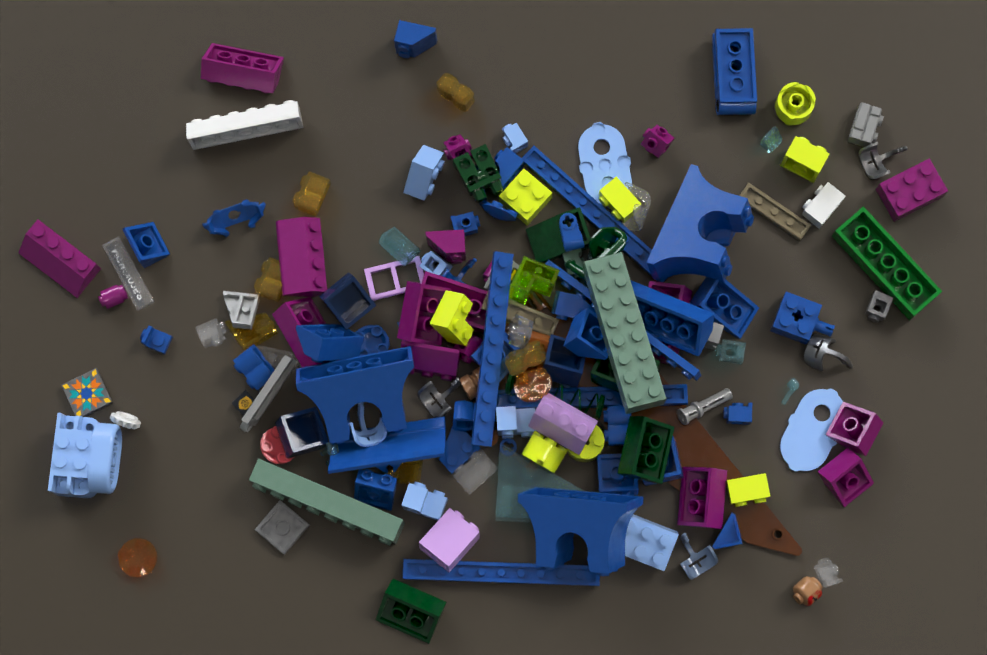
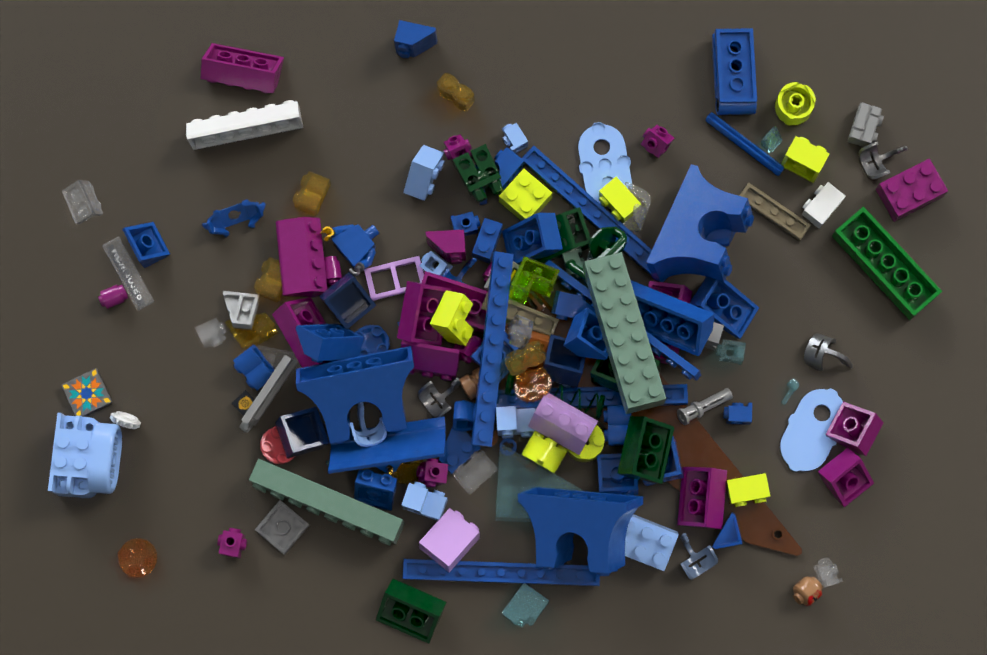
magenta slope [18,219,101,298] -> none
blue bracket [140,326,173,354] -> none
clear light blue hand [320,442,339,456] -> none
clear light blue slope [379,226,421,266] -> none
blue dish [481,201,518,221] -> none
blue piece [559,213,584,252] -> none
blue brick [770,292,835,344] -> none
flat silver brick [865,290,894,323] -> none
none -> clear bracket [62,180,103,224]
none -> magenta brick [217,528,247,558]
none -> blue torso [320,224,380,276]
none -> magenta brick [324,256,342,285]
none -> magenta brick [416,458,448,487]
none -> blue brick [472,218,503,264]
none -> clear light blue piece [501,583,549,627]
none -> blue slope [502,213,563,265]
none -> blue axle [706,112,784,176]

